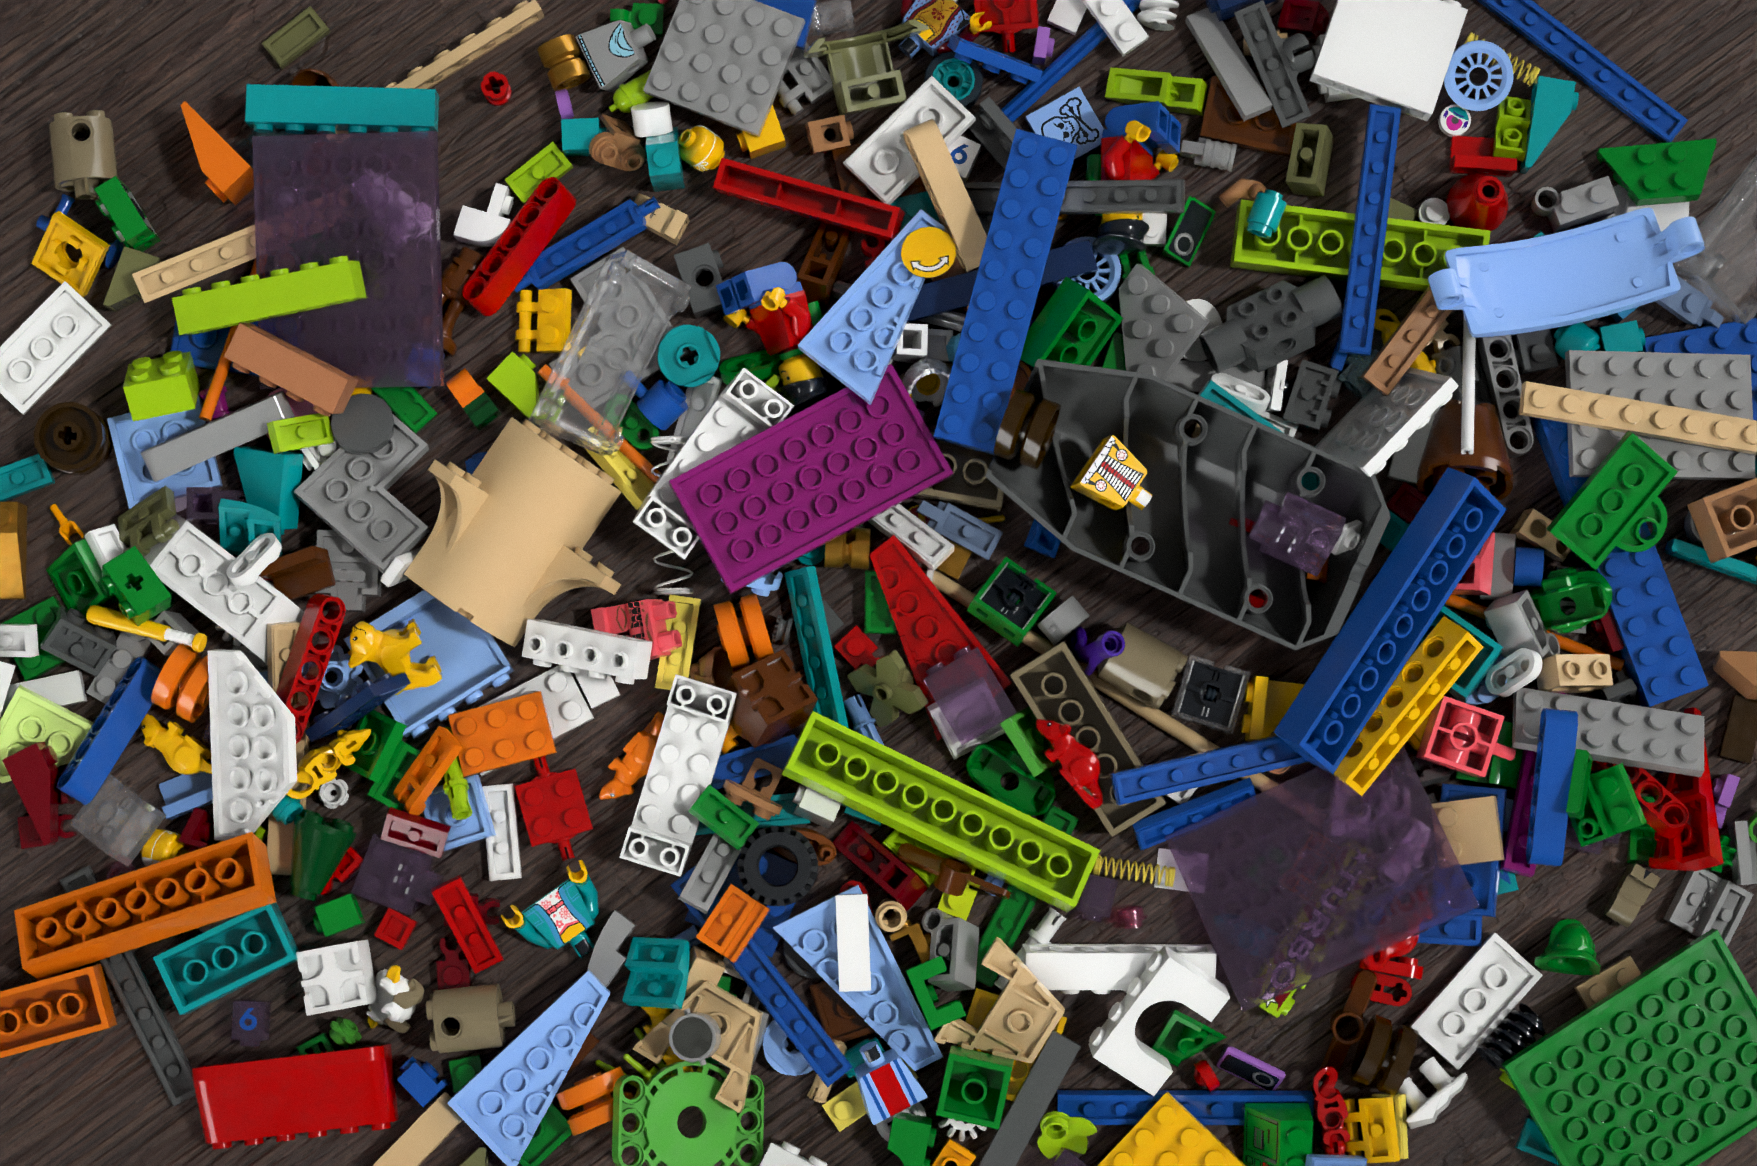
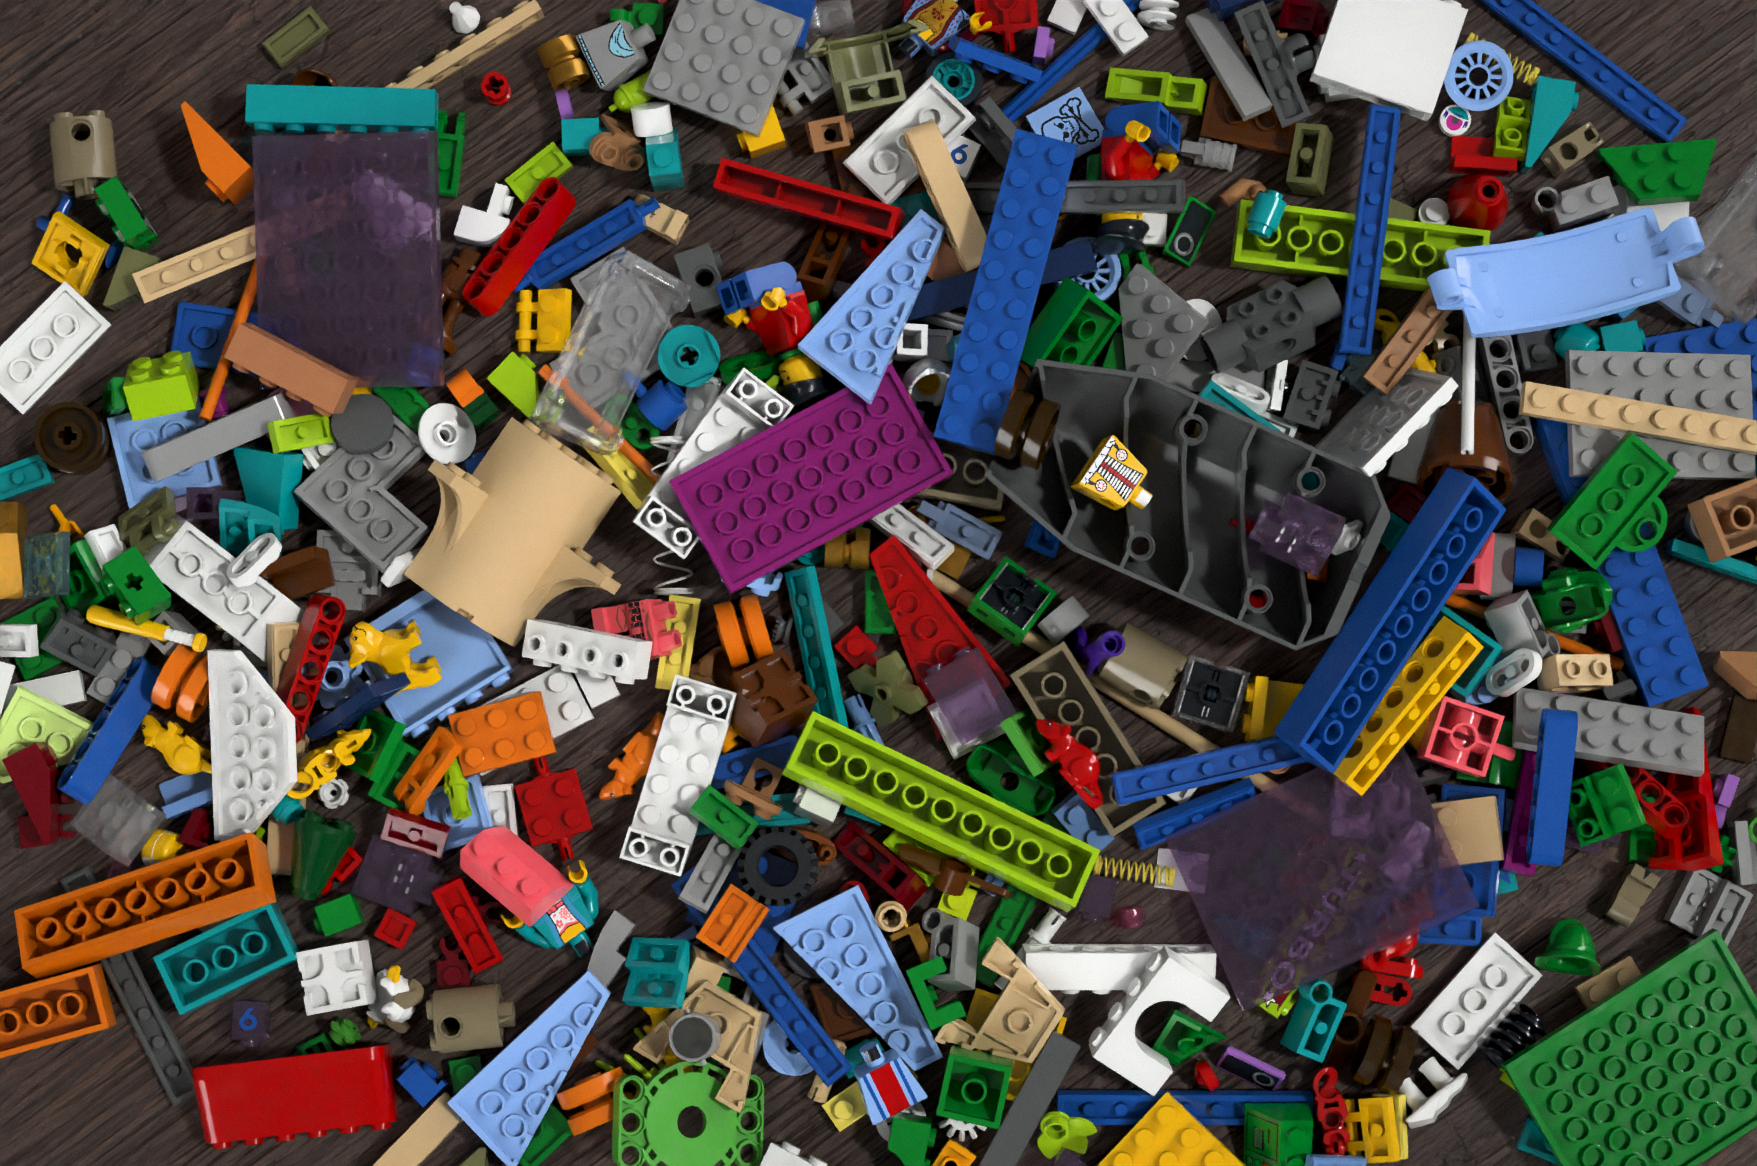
lime brick [172,256,367,335] -> none
yellow head [678,125,725,172] -> none
white tile [835,894,871,992] -> none
yellow sticker [901,227,956,278] -> none
green tile [1566,749,1593,819] -> none
none -> clear light blue tile [24,531,70,600]
none -> green plate [102,377,127,419]
none -> white dish [418,403,476,464]
none -> green hinge [425,110,467,199]
none -> white rock [449,2,480,34]
none -> coral slope [460,825,574,927]
none -> medium blue plate [1050,790,1115,850]
none -> teal hinge [1280,975,1347,1063]
none -> dark tan leg [1539,122,1605,179]

